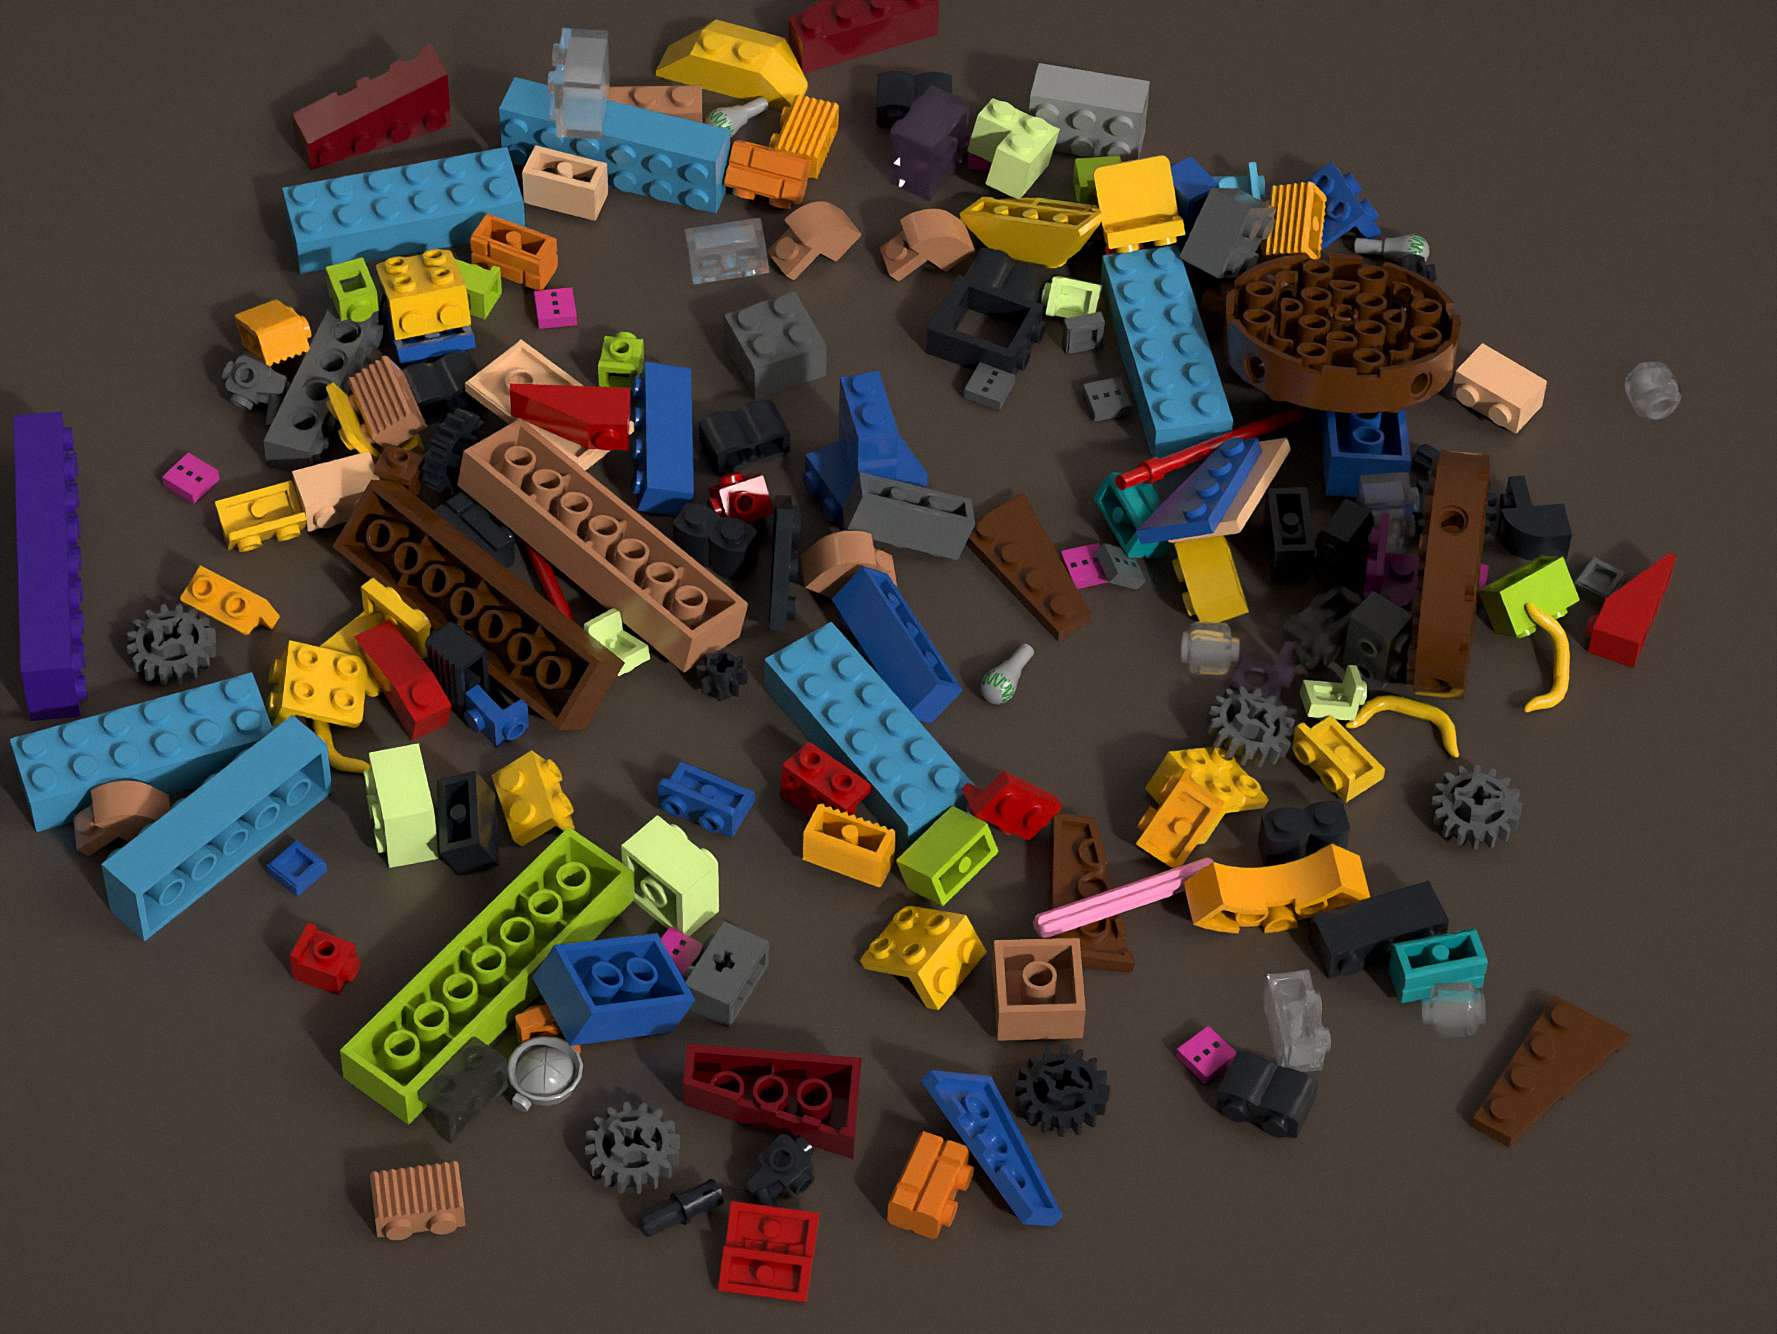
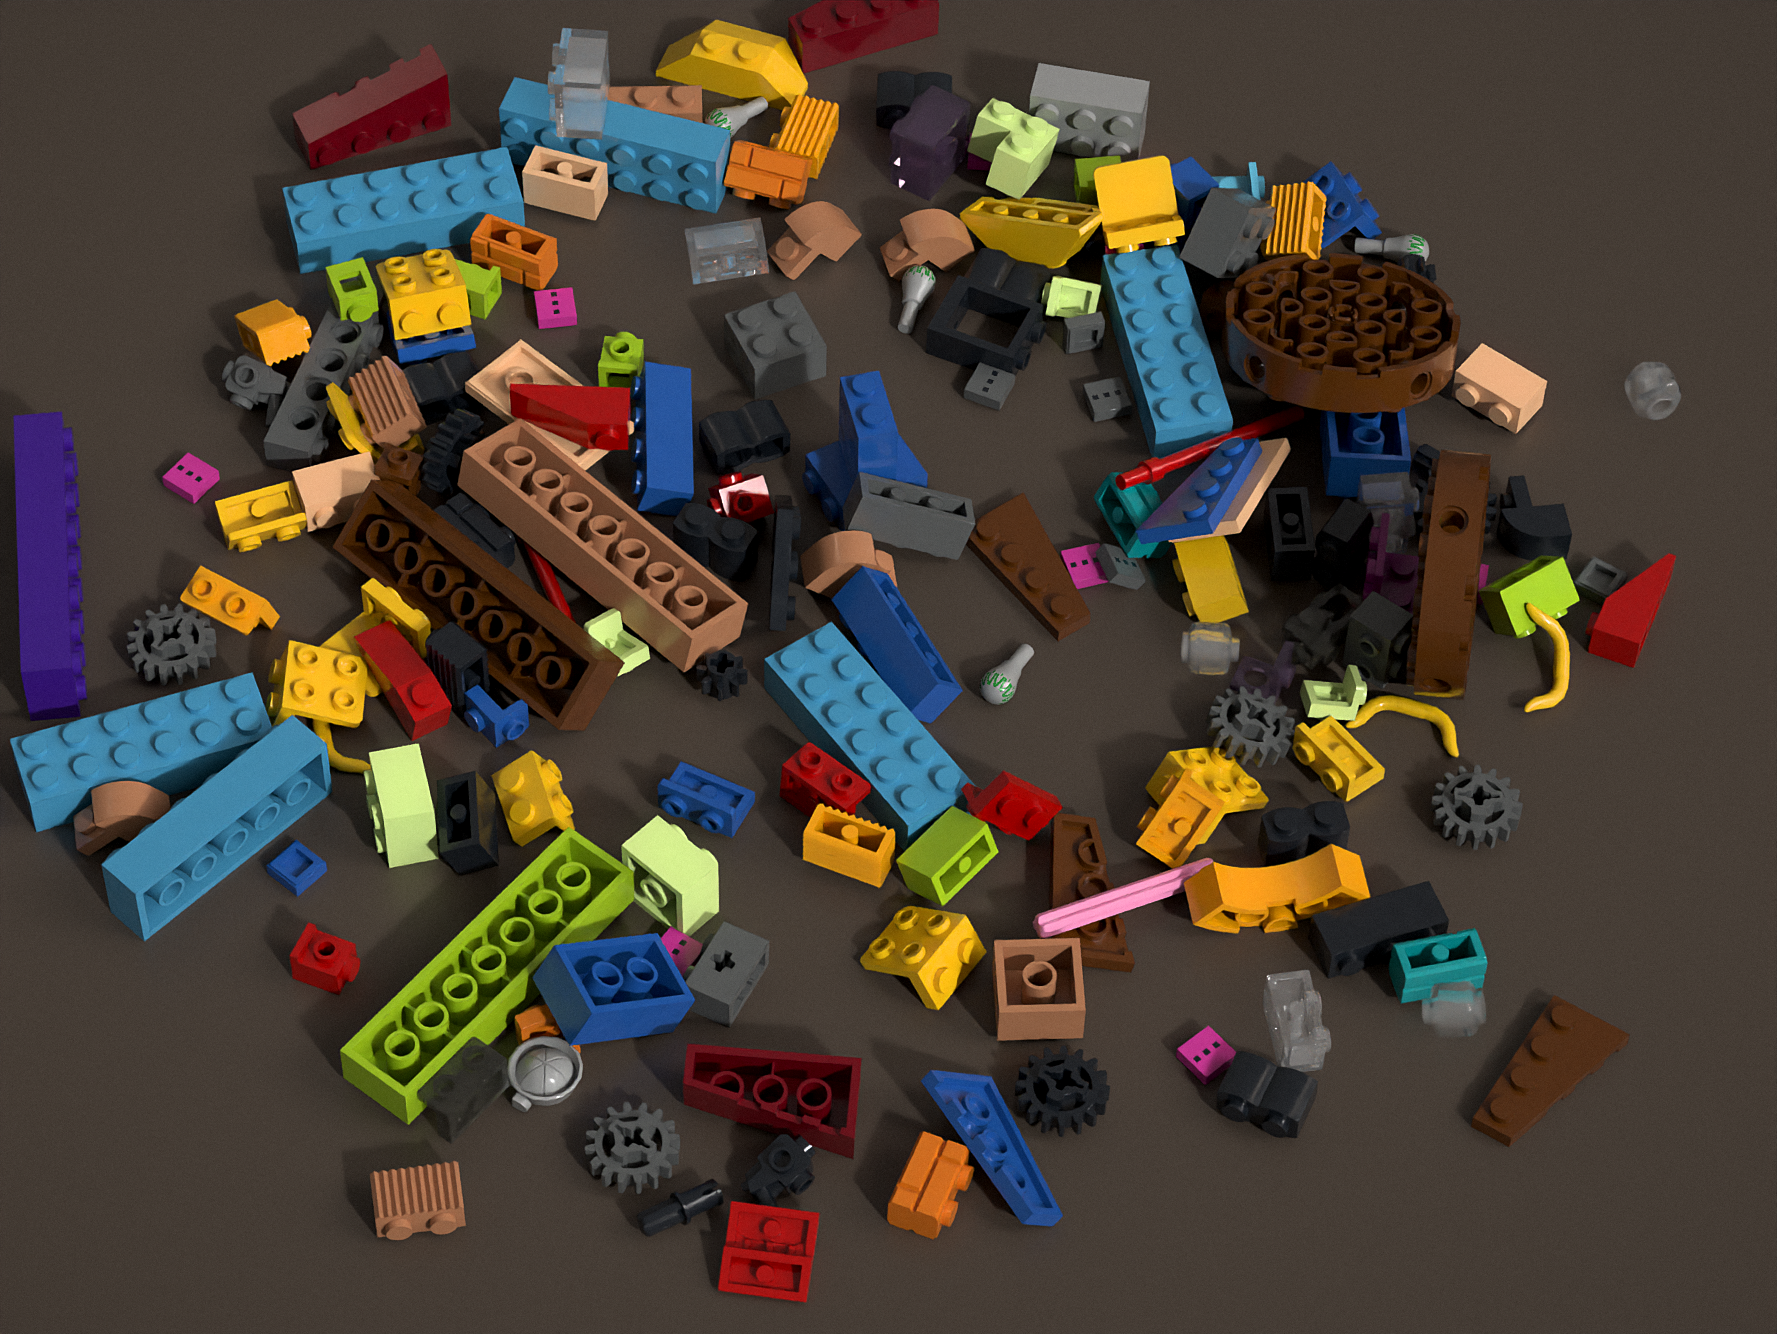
none -> light grey piece [897,265,936,333]

